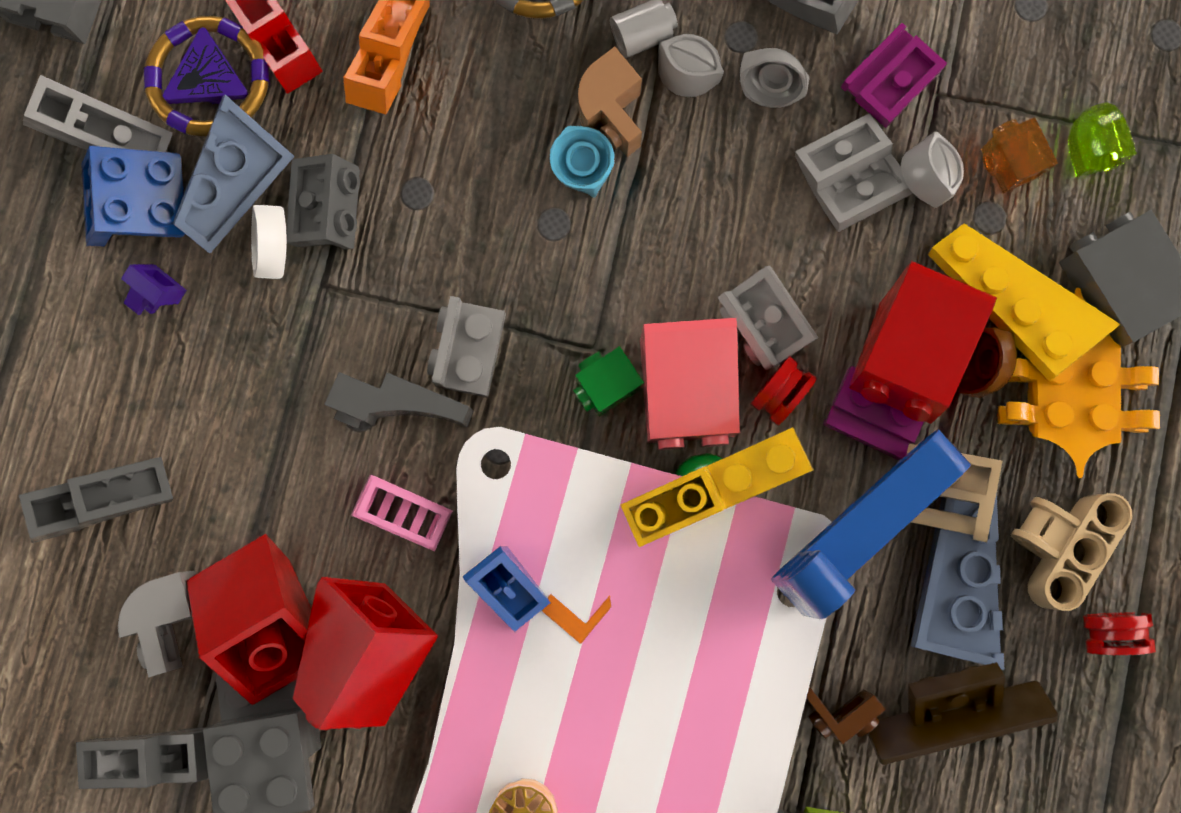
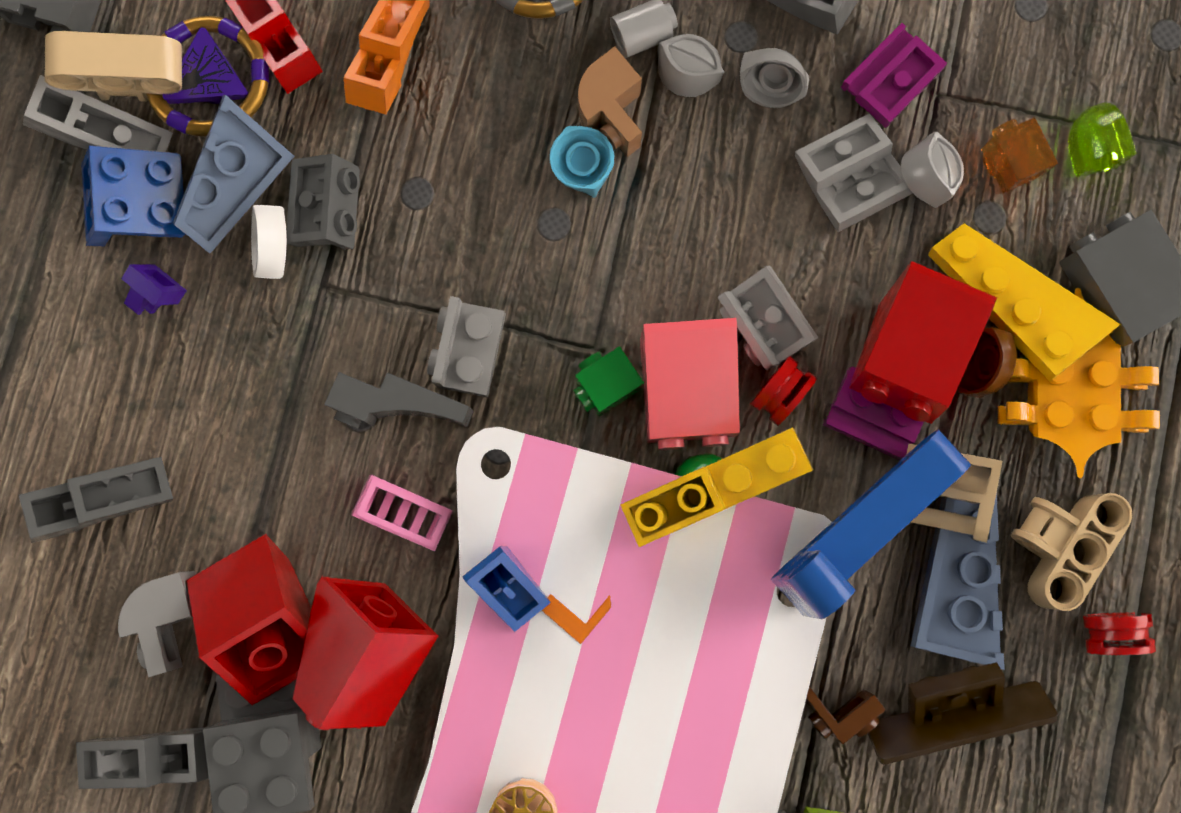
none -> tan piece [45,31,182,102]

